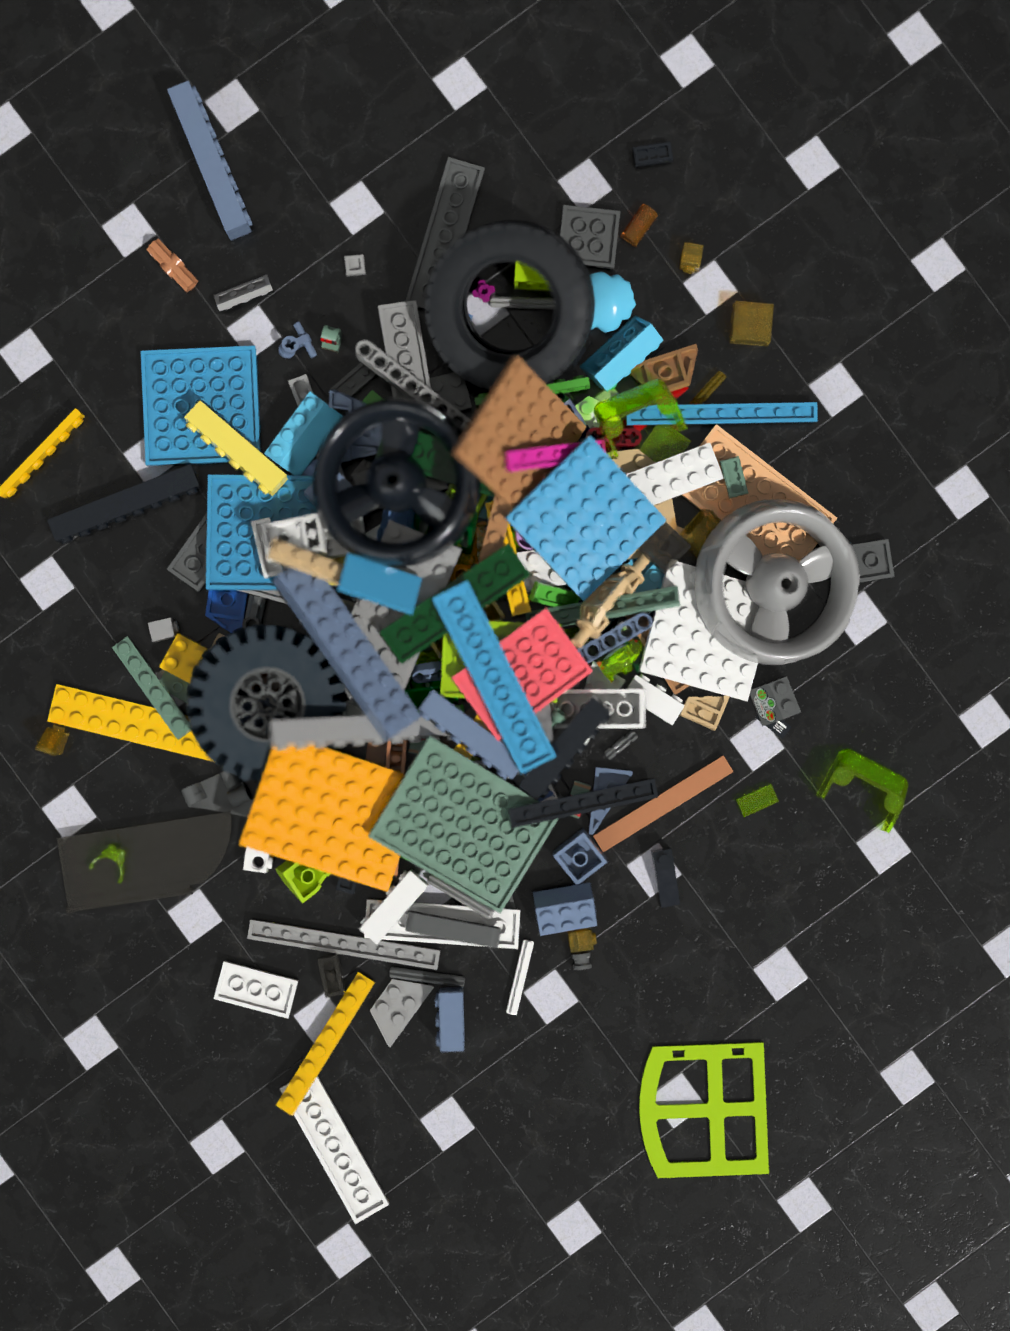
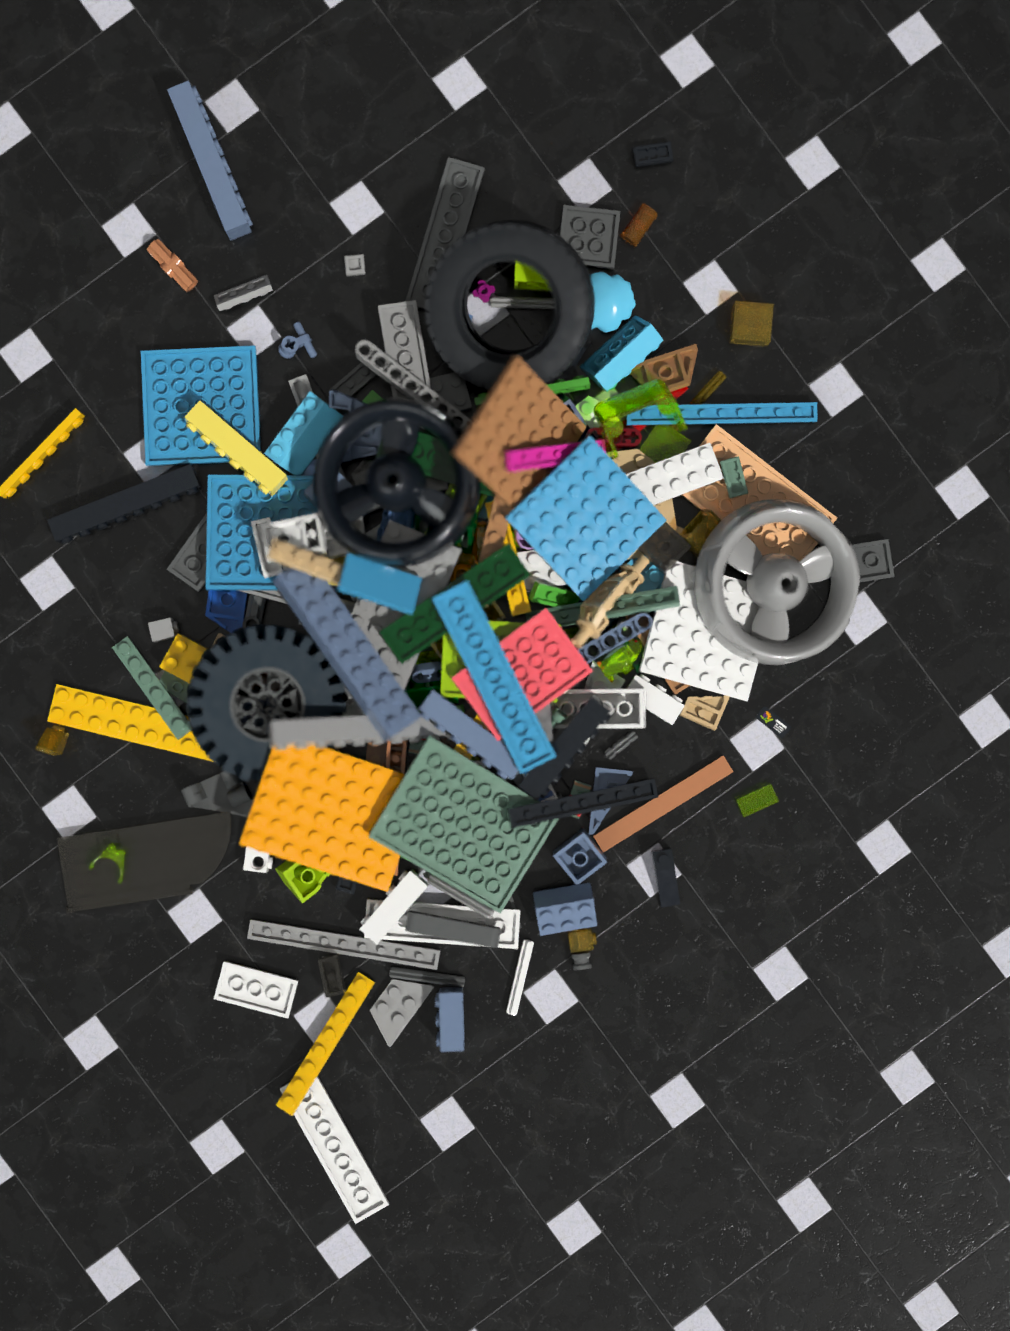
sand green leg [321,325,343,352] -> none
lime window [639,1042,769,1178] -> none
clear yellow brick [679,242,704,274] -> none
dark grey slope [750,676,801,726] -> none
clear neon green windscreen [816,749,908,833] -> none

